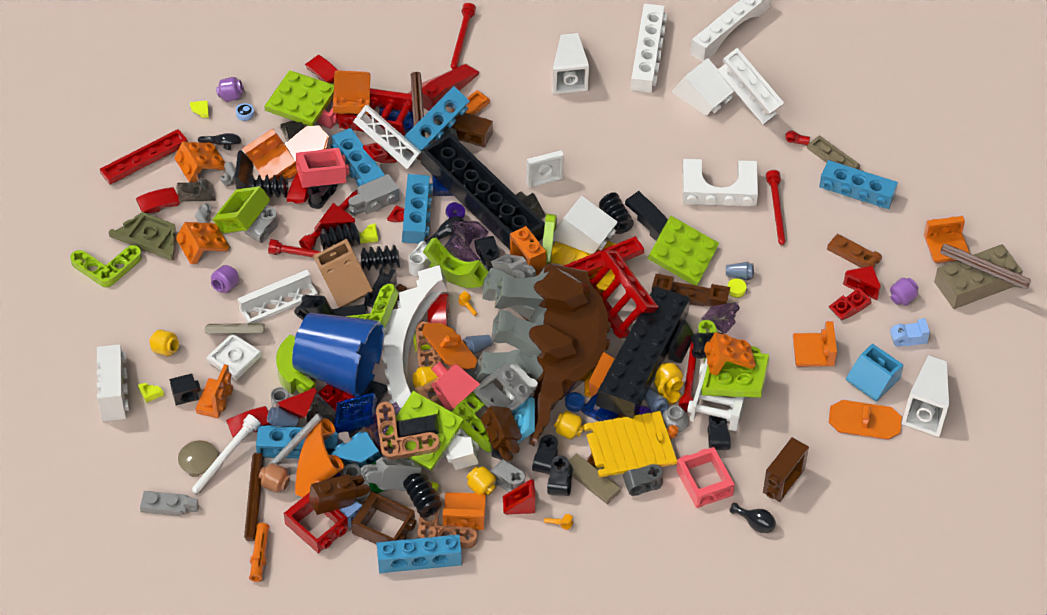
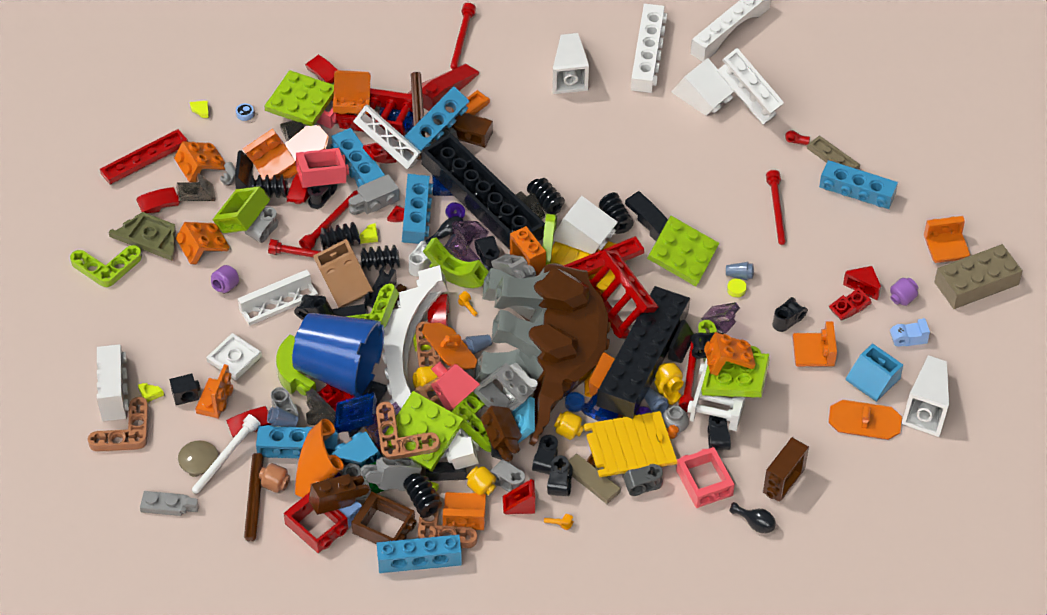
yellow head [149,329,179,356] -> none
light grey arm [195,203,212,223] -> none
black piece [198,133,242,150] -> none
tile [205,323,265,334] -> none
medium lavender head [216,77,244,102] -> none
orange pin [249,523,270,582] -> none
light grey bar [265,413,323,468] -> none
red slope [276,388,317,419] -> none
red slope [314,203,355,232] -> none
black tile [397,414,439,438] -> none
white plate [526,150,564,188] -> none
reddish brown slope [652,273,730,306] -> none
white arch [682,159,758,206] -> none
dark orange plate [827,233,882,269] -> none
axle [940,243,1031,289] -> none
none -> nougat beam [88,397,148,451]
none -> black slope [426,462,467,481]
none -> black piece [527,178,565,215]
none -> black piece [772,297,808,332]

